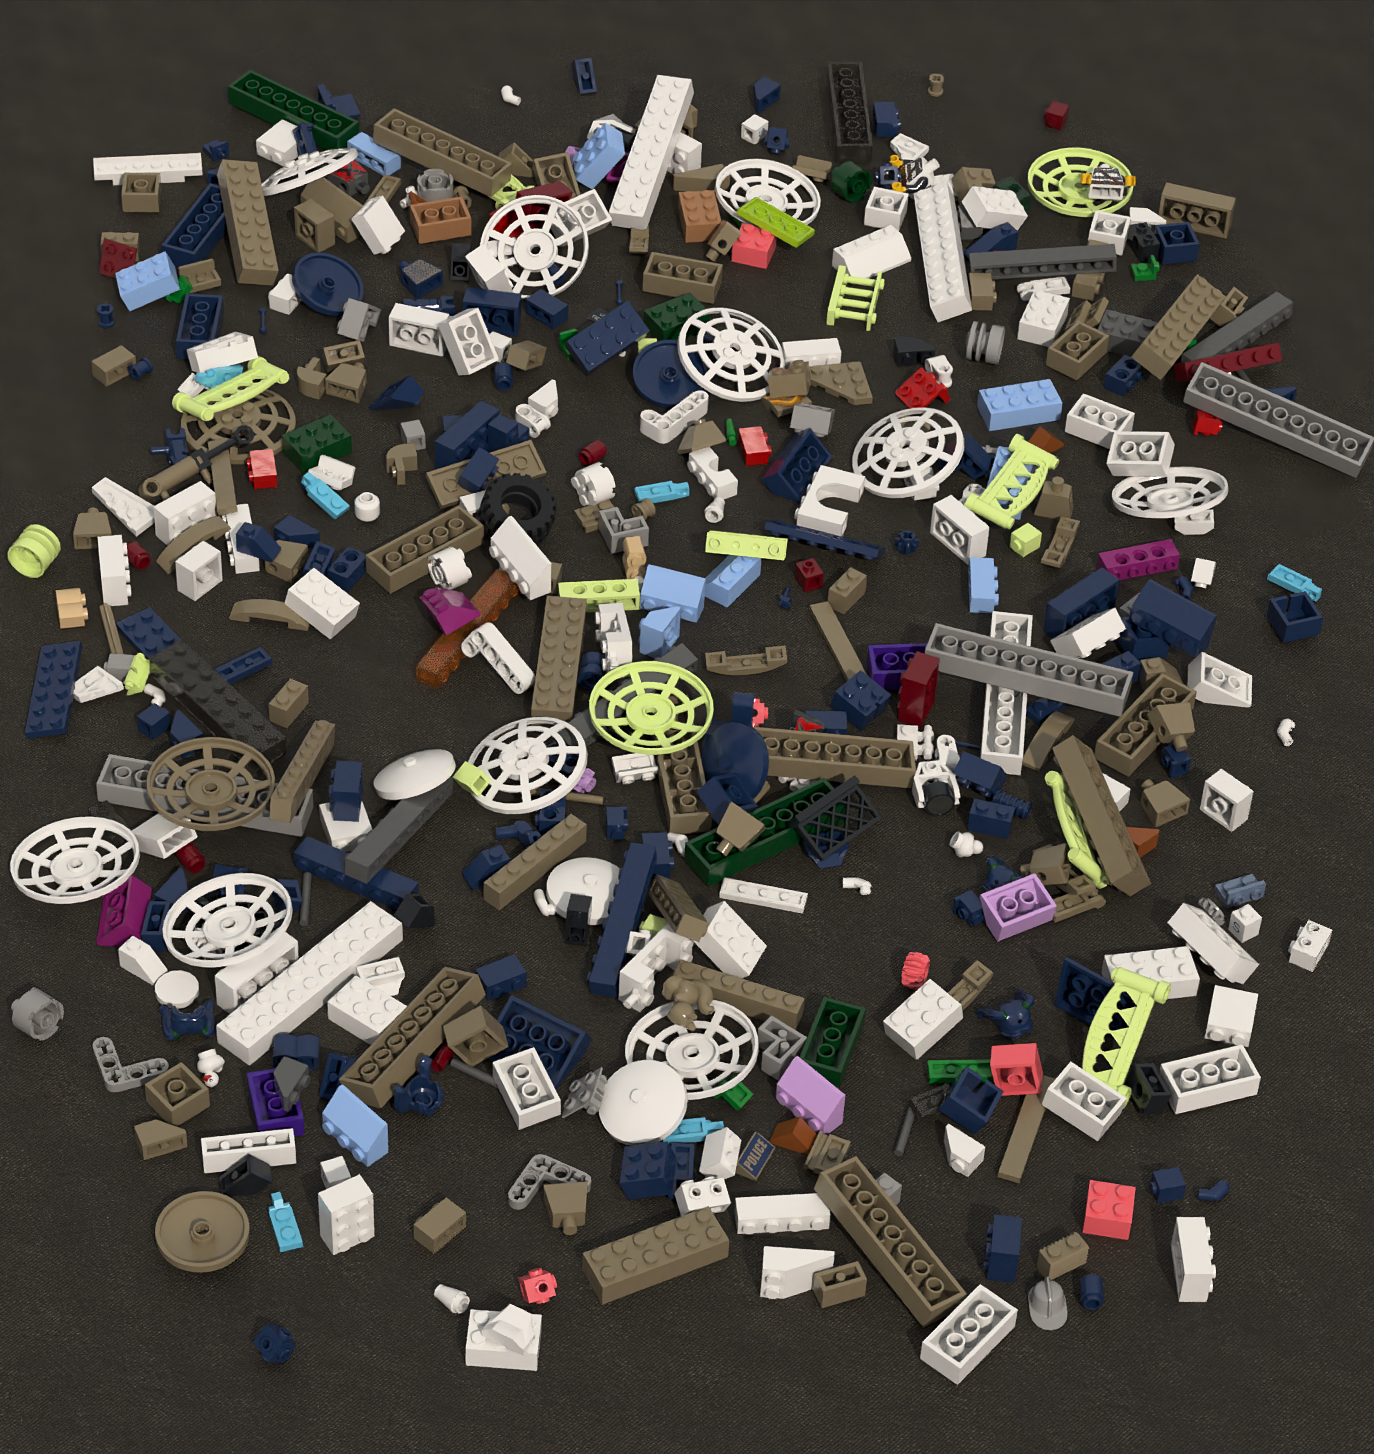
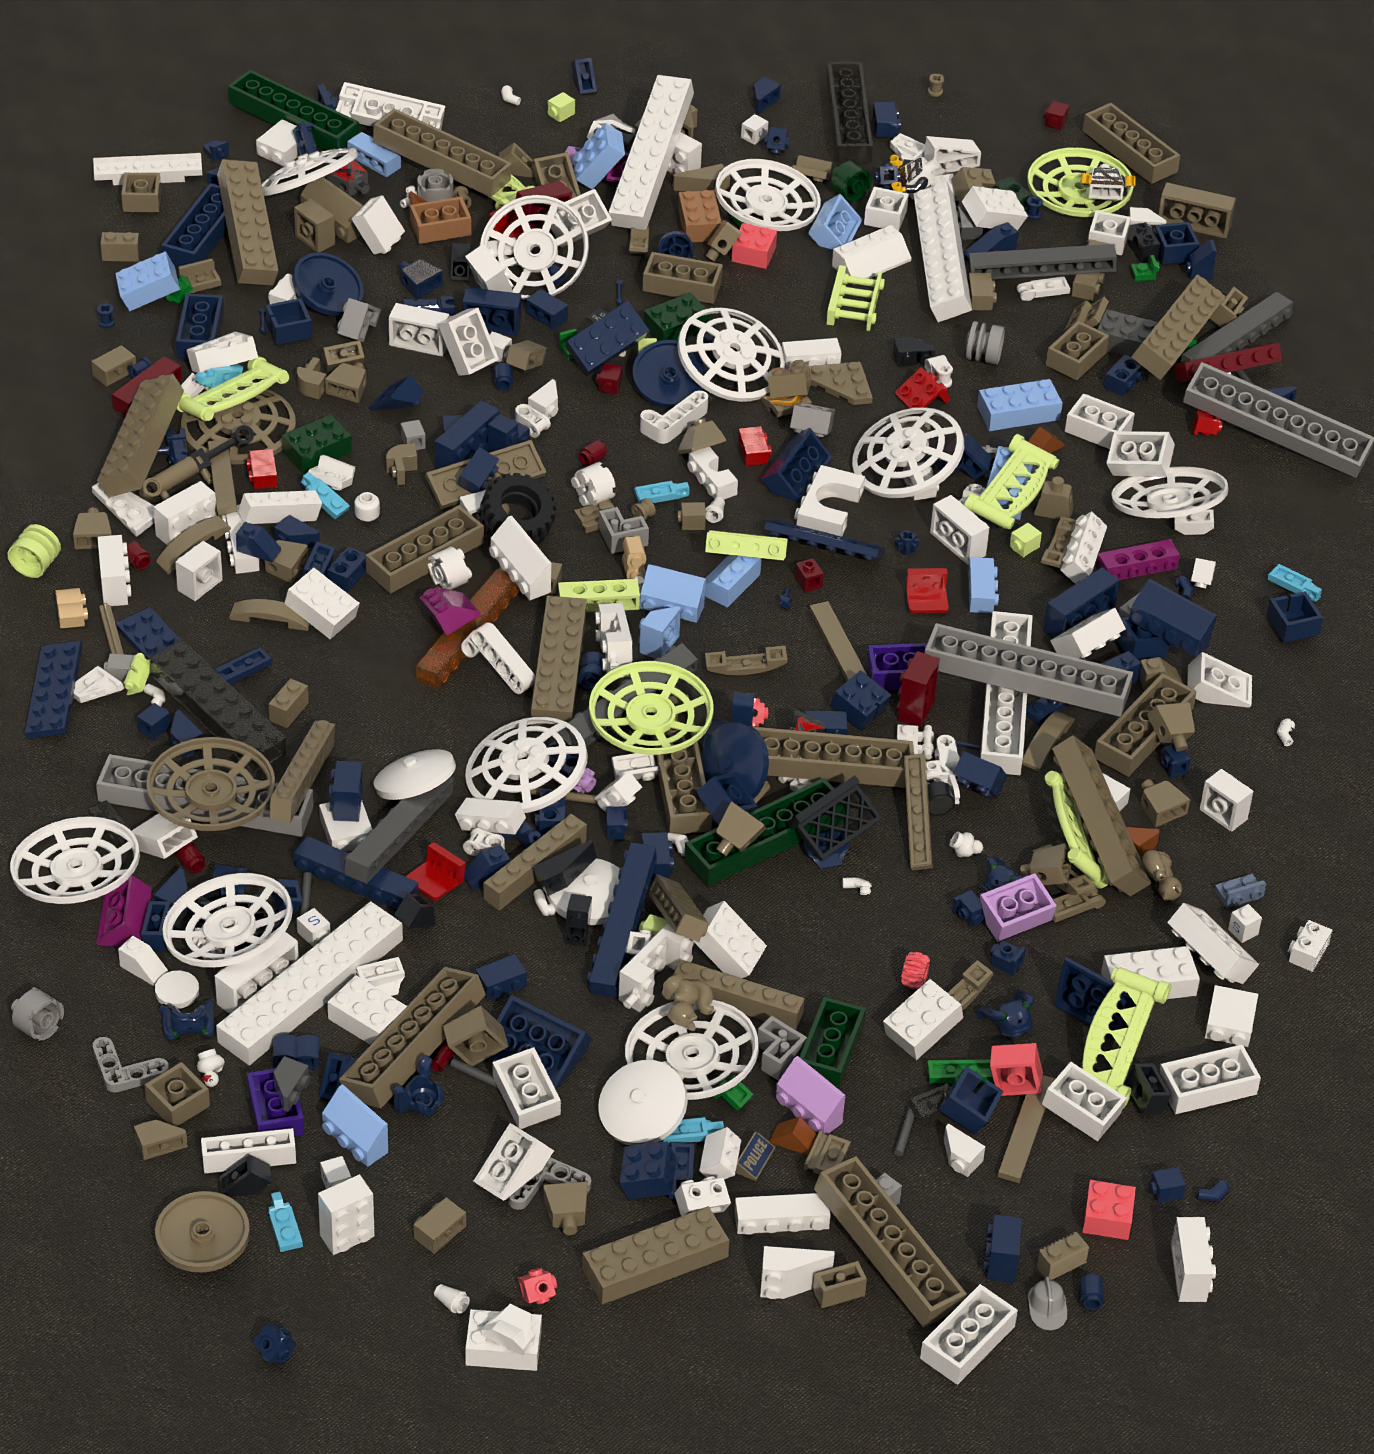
dark red hinge [99,238,137,279] -> none
dark tan plate [363,174,401,206] -> none
yellowish green brick [453,761,491,797] -> none
light grey hinge [562,1067,608,1118] -> none
white tile [719,877,808,914] -> none
green animal [726,419,737,446] -> none
lime tile [737,197,815,248] -> none
dark tan brick [828,567,867,614] -> none
dark blue brick [967,798,1015,839] -> none
dark blue piece [991,789,1032,819] -> none
white brick [1017,290,1070,347] -> none
light grey gear [1198,897,1225,926] -> none
none -> dark tan brick [97,374,184,498]
none -> dark red brick [112,356,182,415]
none -> white brick [238,490,322,524]
none -> dark blue piece [265,298,312,345]
none -> white brick [297,908,330,947]
none -> white slope [336,82,445,130]
none -> red bracket [405,842,466,900]
none -> white brick [455,798,526,834]
none -> white piece [463,828,505,856]
none -> white slope [473,1123,554,1201]
none -> black slope [533,840,597,896]
none -> yellowish green brick [548,92,575,122]
none -> white brick [594,771,642,812]
none -> dark red brick [596,363,622,395]
none -> dark blue cylinder [658,230,694,259]
none -> dark tan brick [677,502,706,530]
none -> light blue slope [809,194,862,249]
none -> dark tan tile [904,753,933,871]
none -> red bracket [905,568,949,613]
none -> white wedge [924,136,981,176]
none -> dark blue brick [990,940,1026,976]
none -> dark blue bush [1026,196,1043,220]
none -> white brick [1060,511,1107,584]
none -> dark tan brick [1083,103,1180,184]
none -> dark tan animal [1142,850,1183,901]
none -> dark blue slope [1185,240,1217,280]

